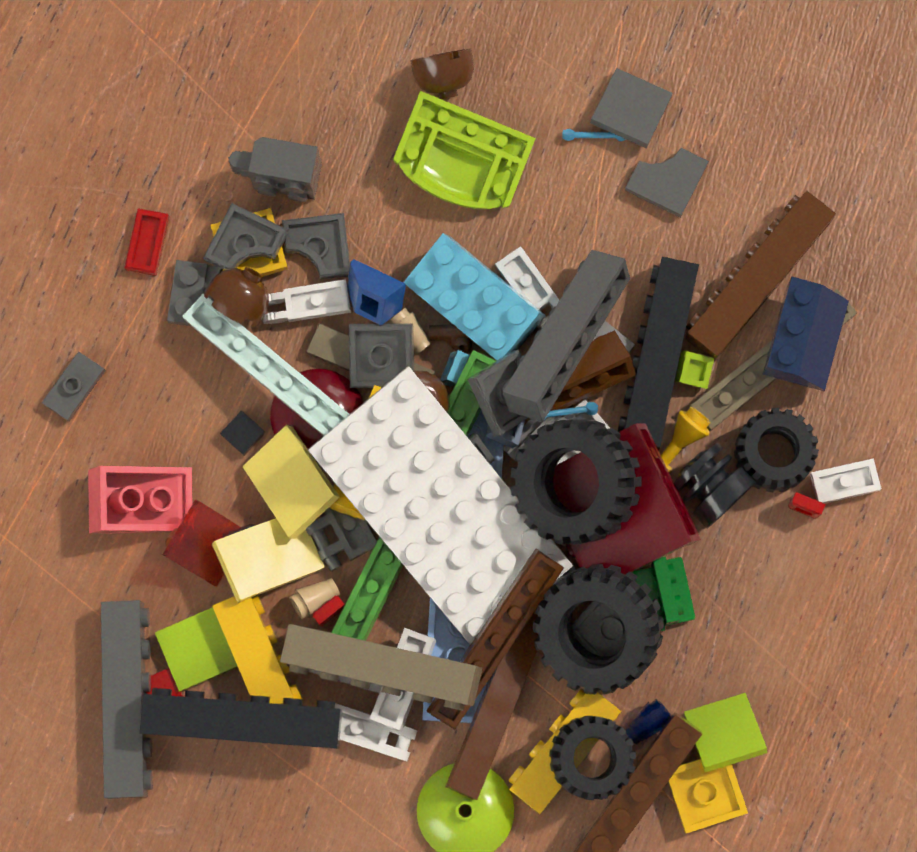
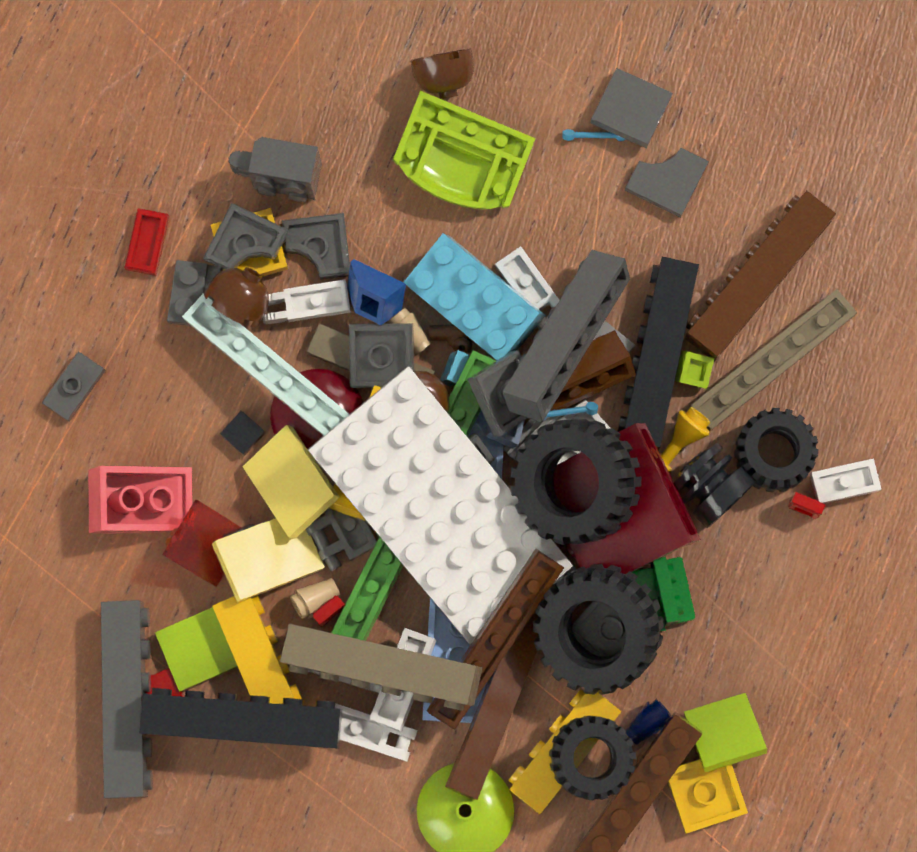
dark blue slope [763,276,849,391] -> none

